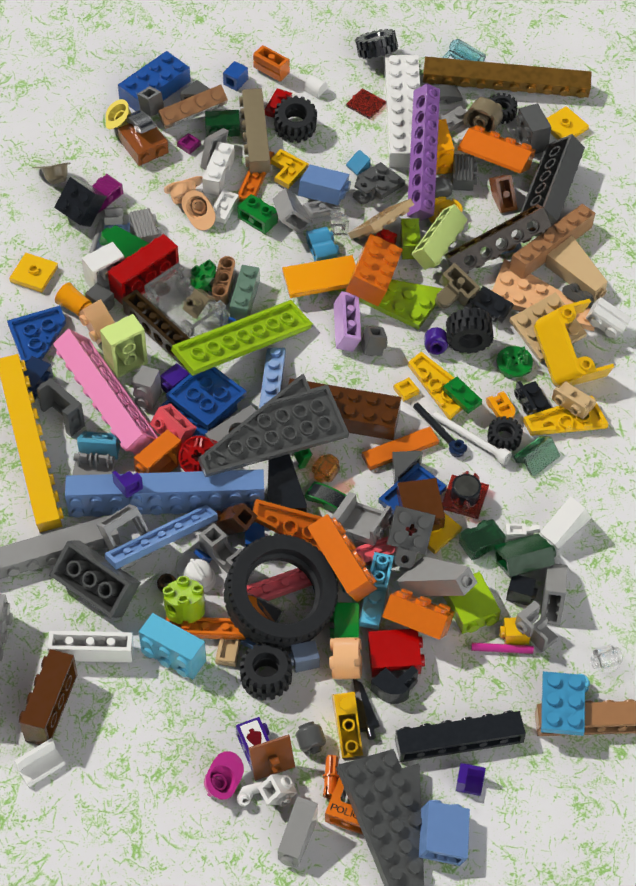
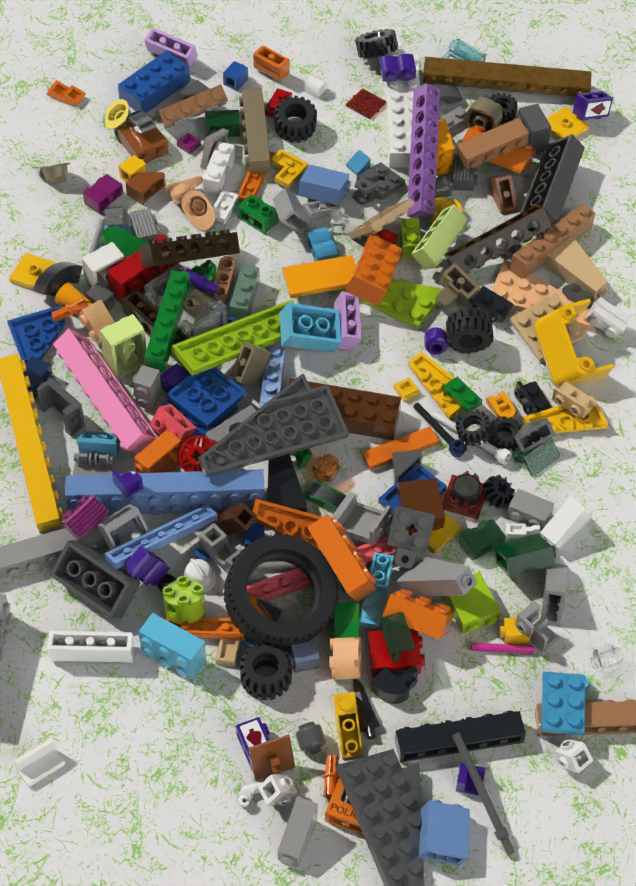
reddish brown brick [19,649,78,745] -> none
black brick [54,177,107,227] -> none
dark grey brick [137,86,164,117] -> none
dark pink piece [204,751,244,800] -> none
dark grey brick [361,326,388,356] -> none
green plate [496,346,533,379] -> none
black brick [506,575,538,606] -> none
none -> black brick [33,262,83,297]
none -> orange slope [47,80,86,106]
none -> orange axle [51,297,88,322]
none -> magenta brick [61,495,109,540]
none -> yellow brick [119,155,147,182]
none -> dark purple brick [125,545,170,586]
none -> dark orange slope [126,172,166,205]
none -> dark brown brick [140,229,240,268]
none -> lavender brick [144,27,198,68]
none -> green brick [145,270,190,373]
none -> dark purple pin [185,268,219,296]
none -> dark tan brick [230,342,271,387]
none -> light grey bar [254,561,297,570]
none -> medium azure brick [280,303,342,353]
none -> clear green panel [379,612,415,663]
none -> dark purple brick [380,54,416,82]
none -> dark grey bar [452,732,515,856]
none -> black tyre [455,409,492,446]
none -> medium nougat brick [457,118,529,170]
none -> black gear [481,474,515,509]
none -> light grey brick [507,489,554,531]
none -> dark grey slope [514,418,556,454]
none -> white brick [555,739,594,773]
none -> dark purple brick [572,91,613,121]

